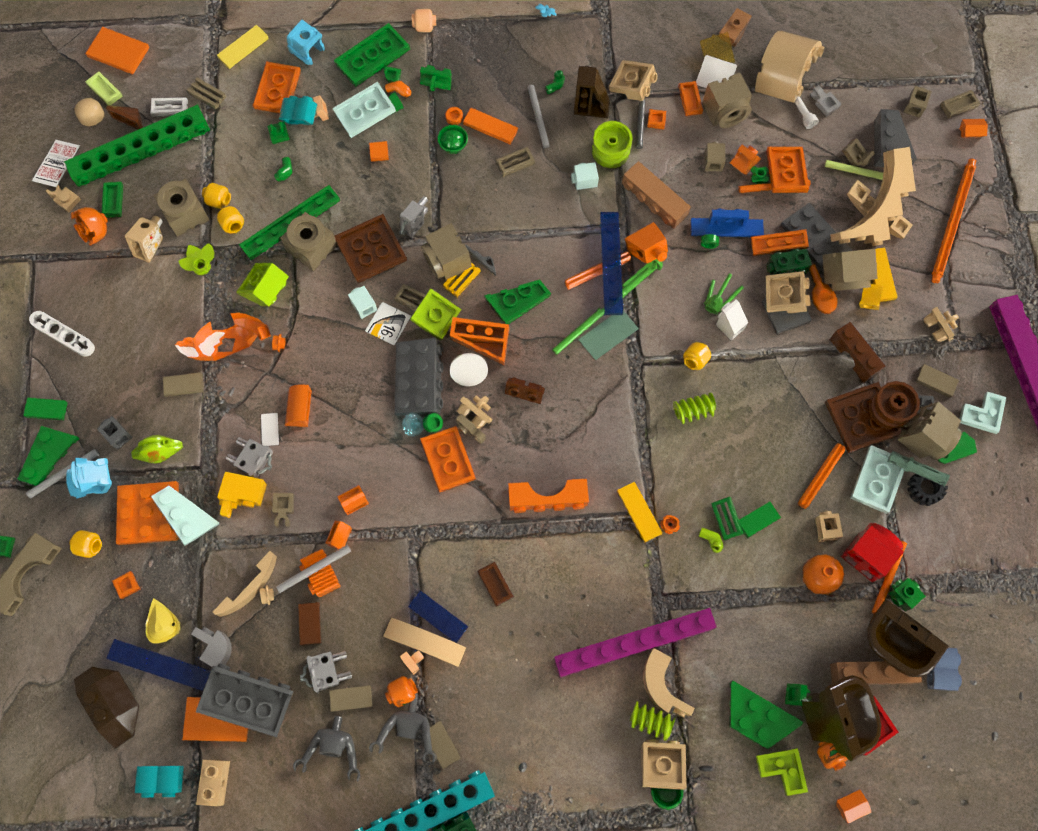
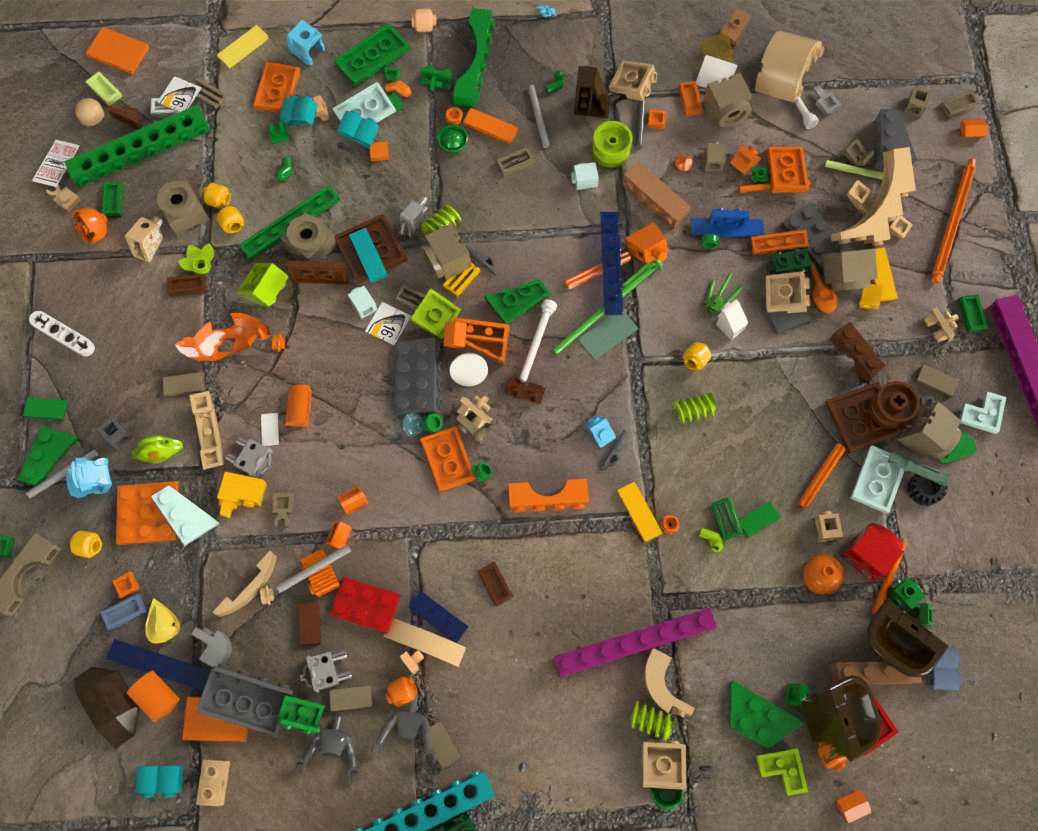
none -> sand blue tile [100,594,148,631]
none -> orange brick [126,670,180,722]
none -> sticker [158,77,201,112]
none -> reddish brown tile [167,274,207,297]
none -> tan slope [189,391,224,470]
none -> green bracket [275,694,325,734]
none -> reddish brown tile [287,261,349,285]
none -> red plate [330,577,401,634]
none -> teal brick [337,110,379,148]
none -> teal tile [349,228,388,283]
none -> lime piece [421,205,462,236]
none -> orange piece [443,321,467,348]
none -> green arch [453,8,495,108]
none -> green plate [471,462,492,482]
none -> white piece [519,299,557,382]
none -> medium azure bracket [584,416,616,448]
none -> dark grey hand [601,430,628,470]
none -> orange plate [674,155,692,171]
none -> green tile [911,603,933,627]
none -> green tile [958,294,988,333]

